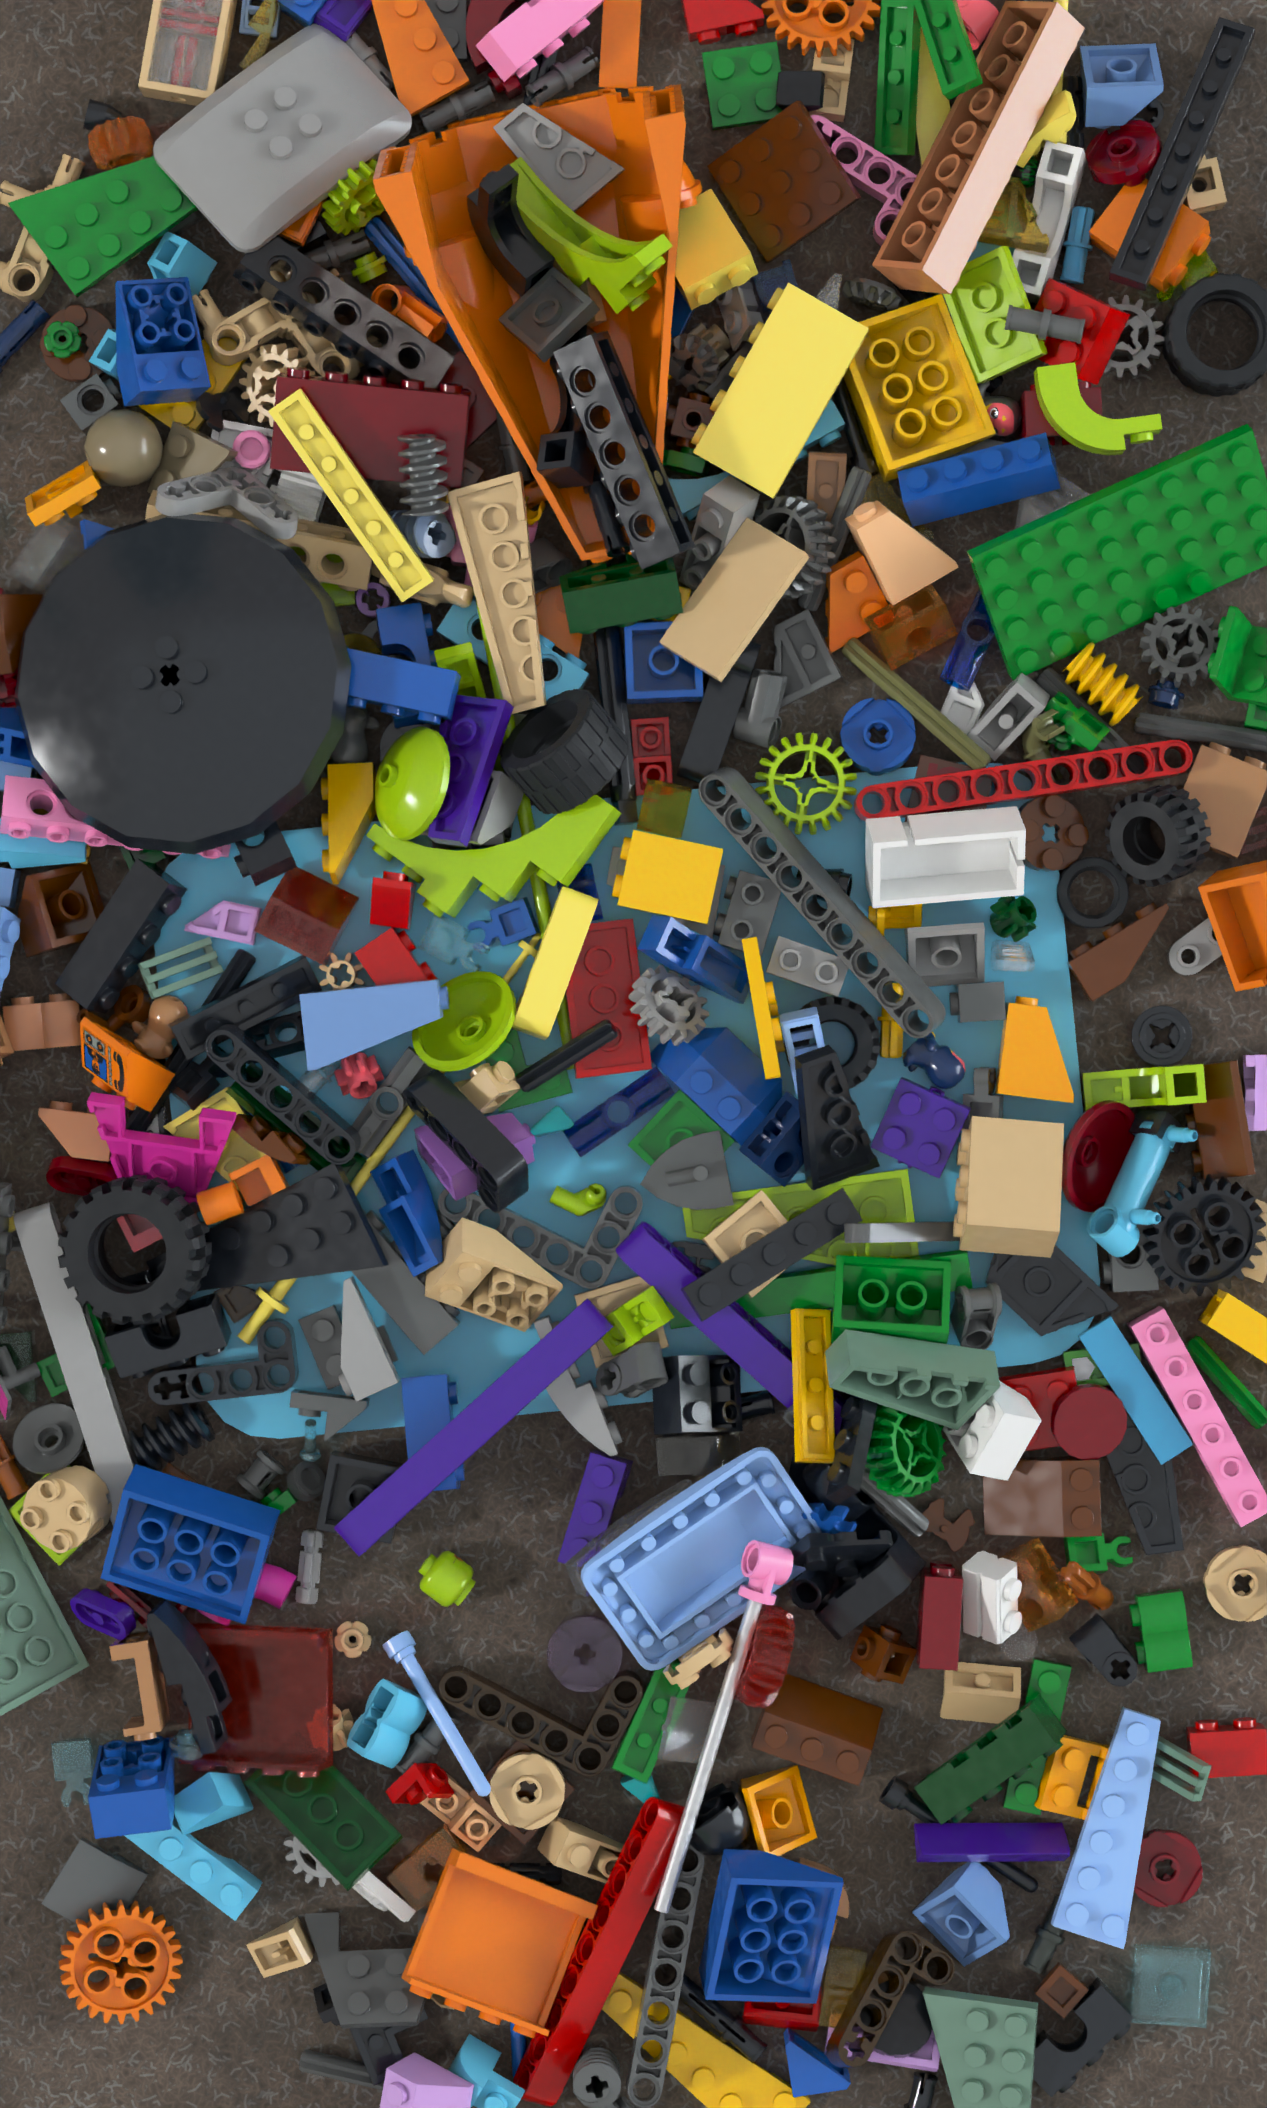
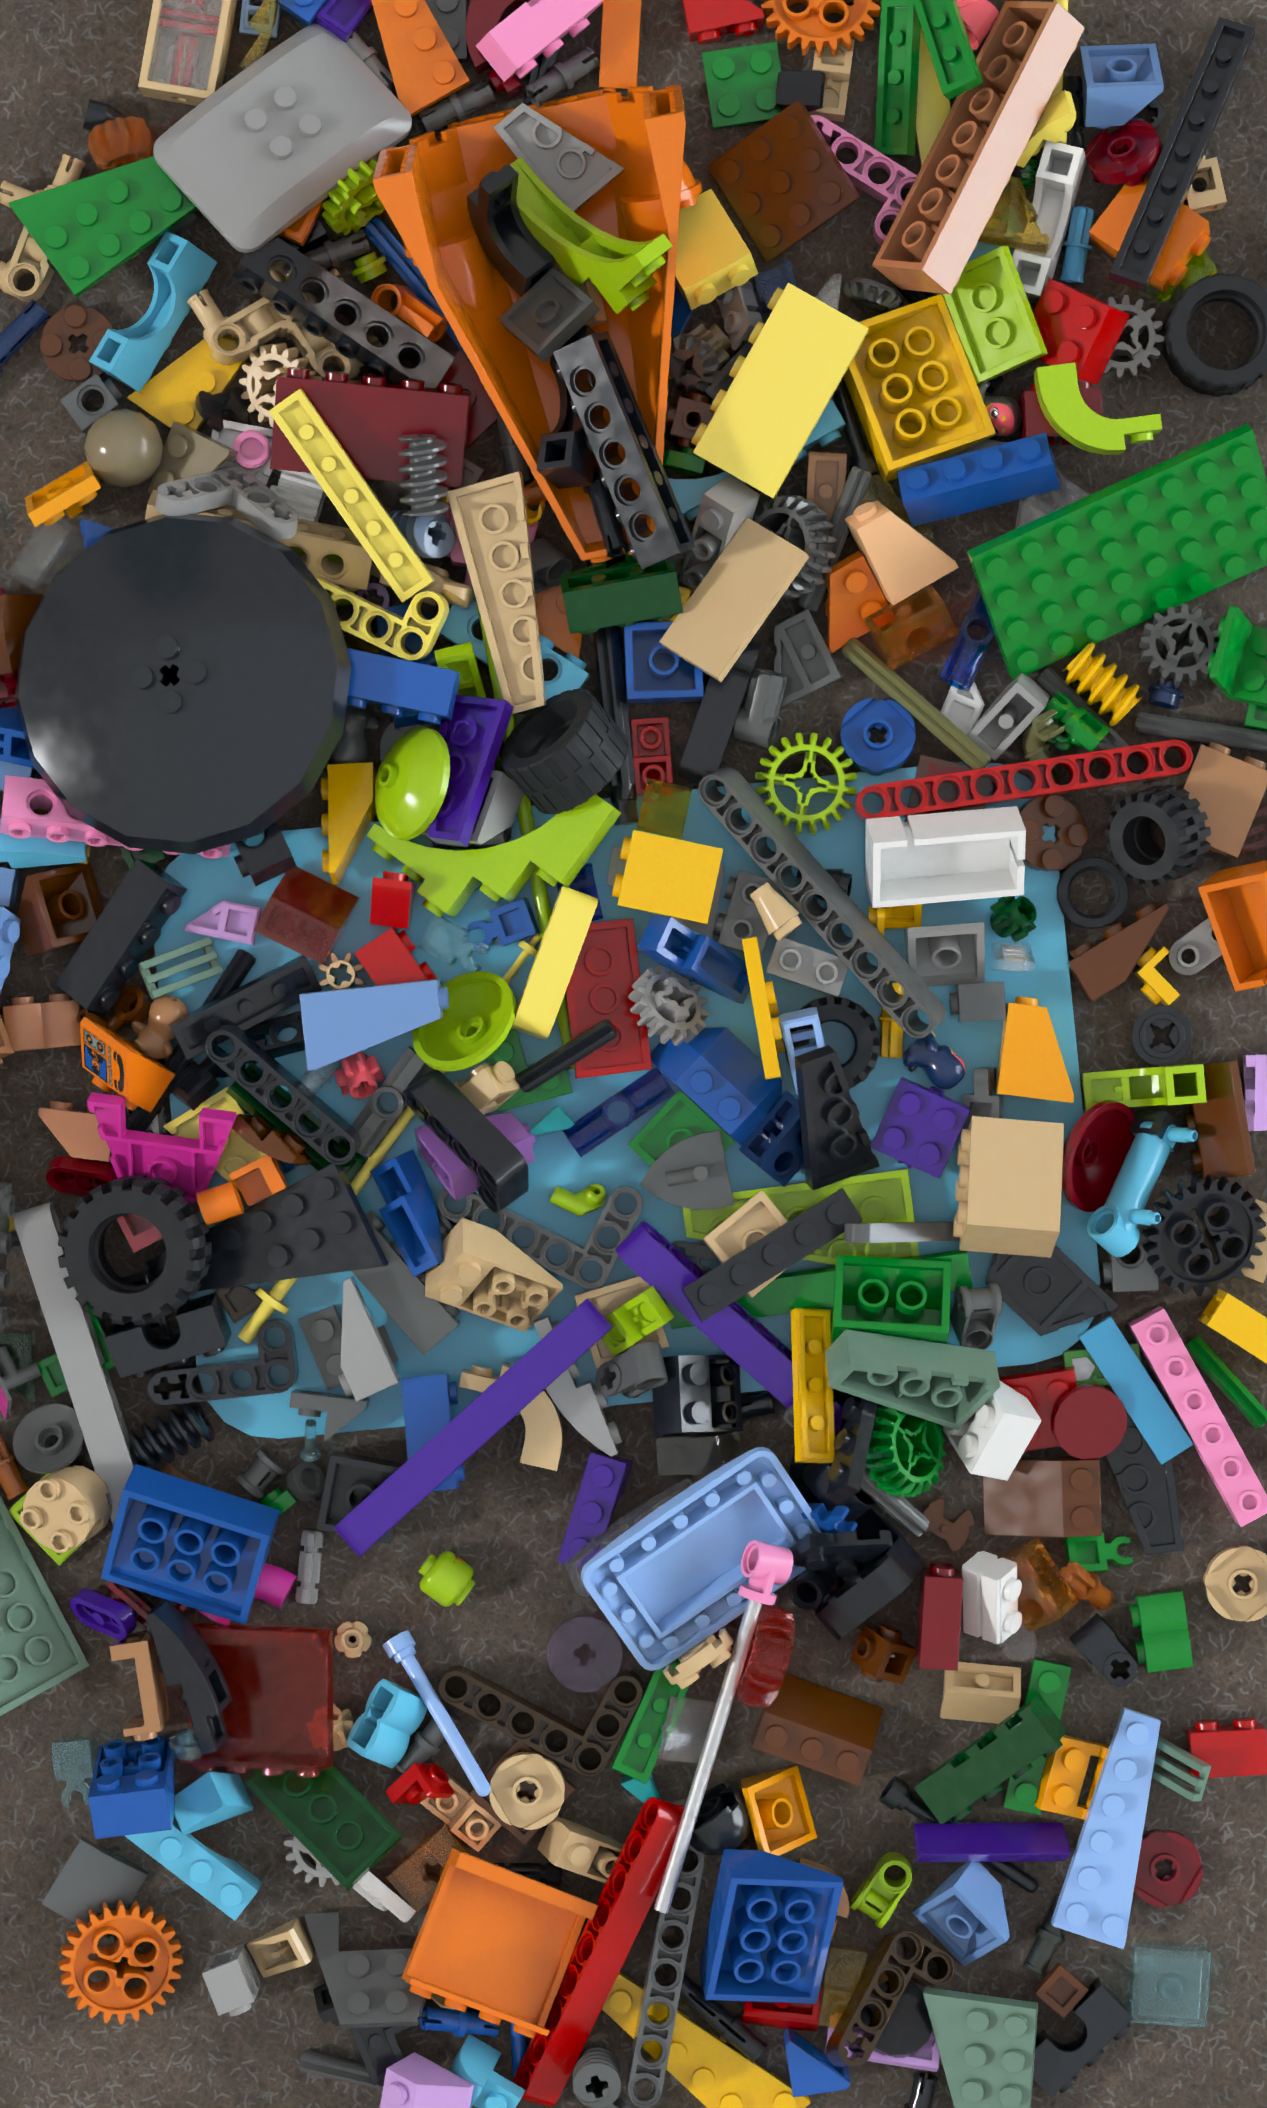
green plate [44,321,82,358] -> none
blue slope [115,277,211,406] -> none
dark grey pin [1005,305,1086,344] -> none
none -> light grey brick [202,1943,261,2017]
none -> light yellow beam [314,576,450,661]
none -> blue pin [420,2006,500,2037]
none -> tan arch [458,1362,563,1471]
none -> tan cone [750,882,803,941]
none -> lime piece [849,1852,912,1929]
none -> yellow bracket [1134,946,1180,1006]

